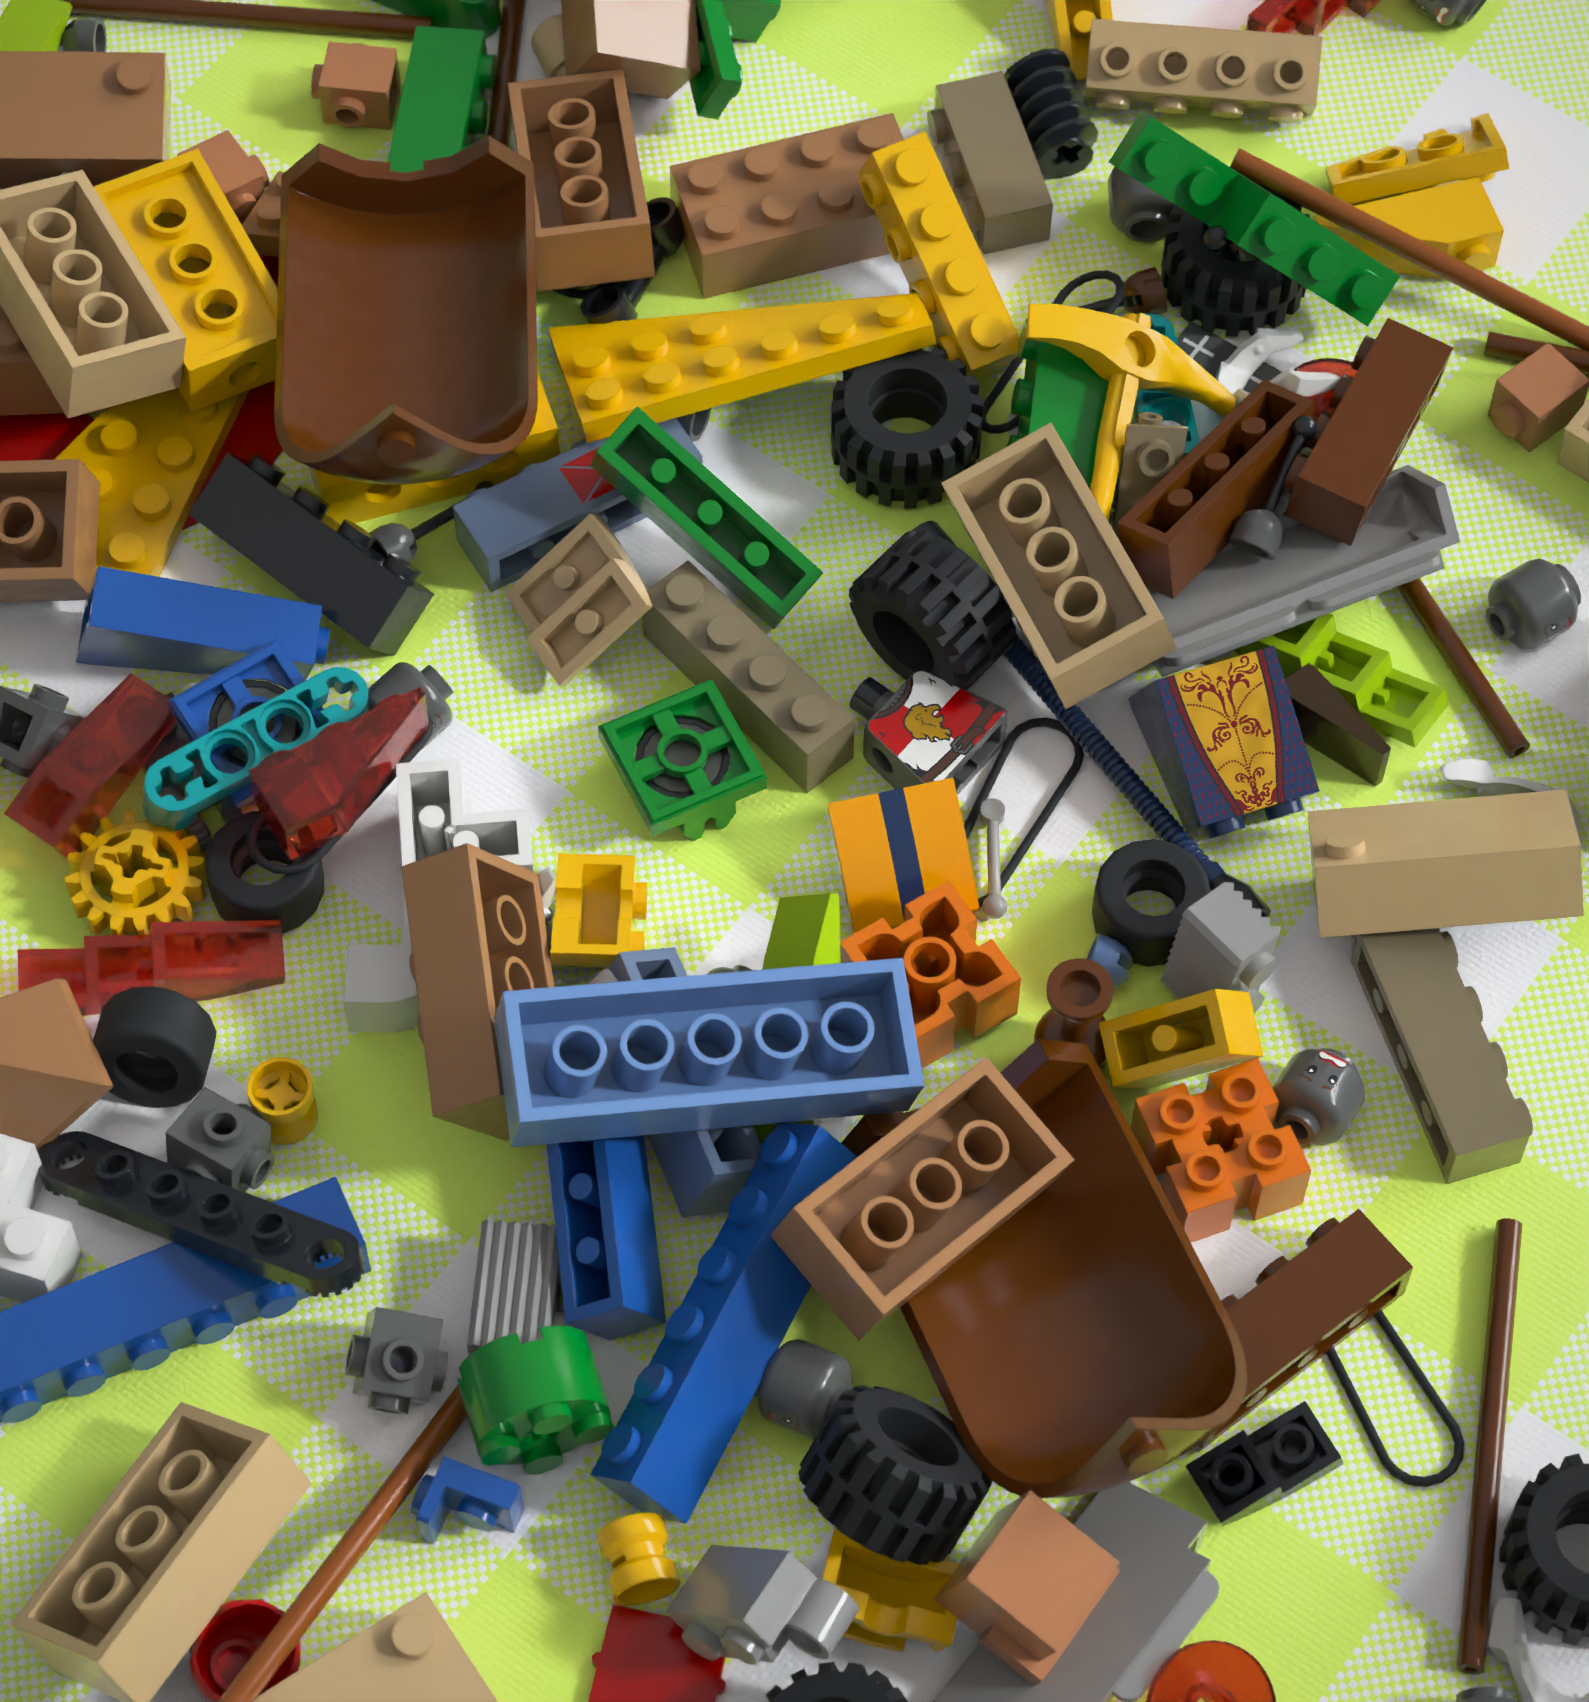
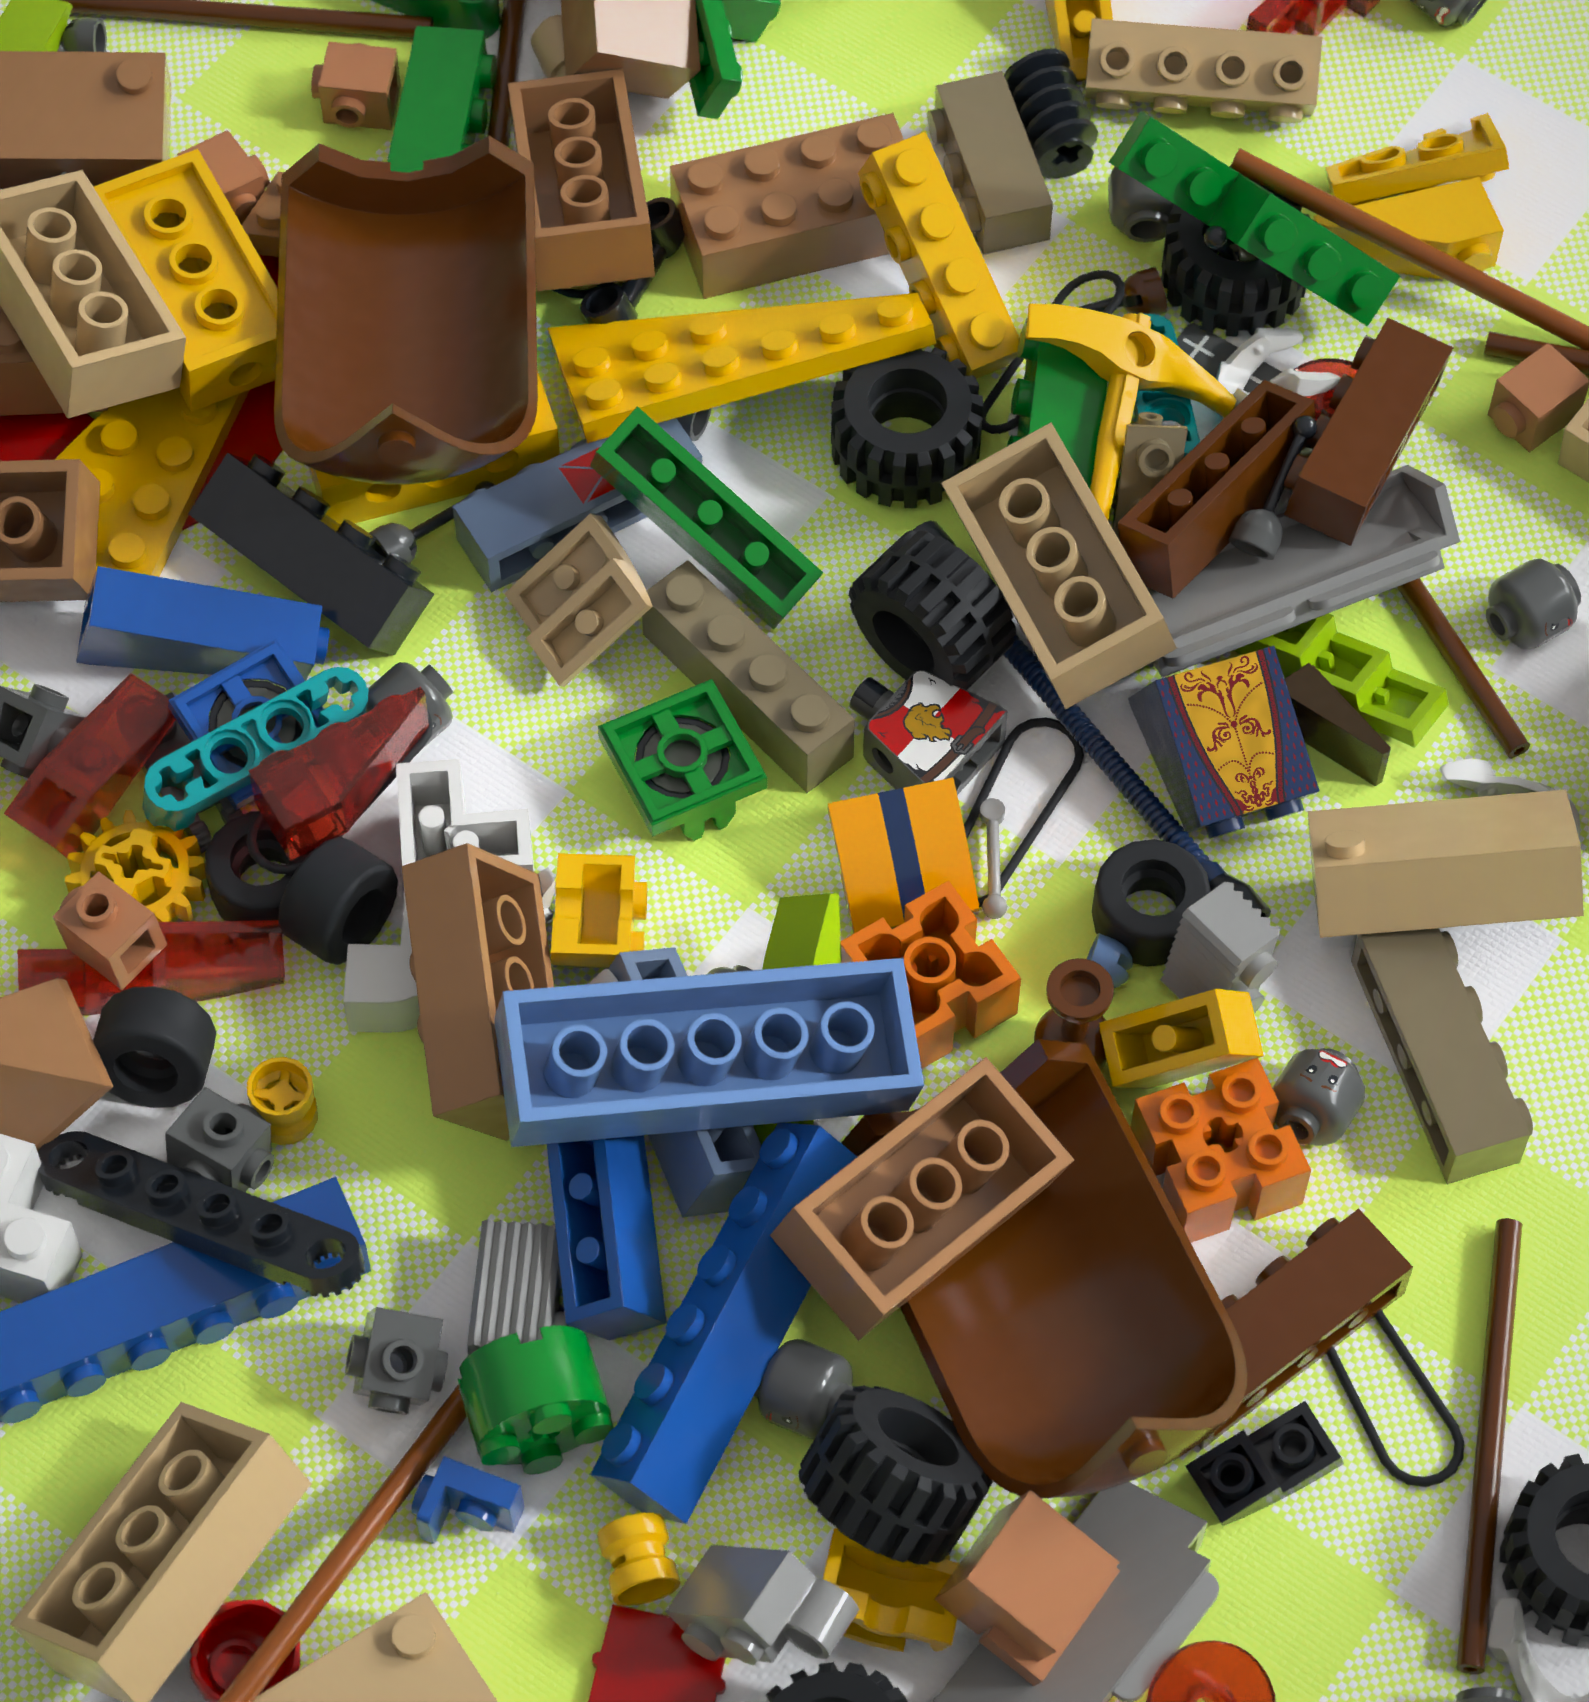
none -> nougat brick [52,871,167,990]
none -> black tyre [278,837,398,965]

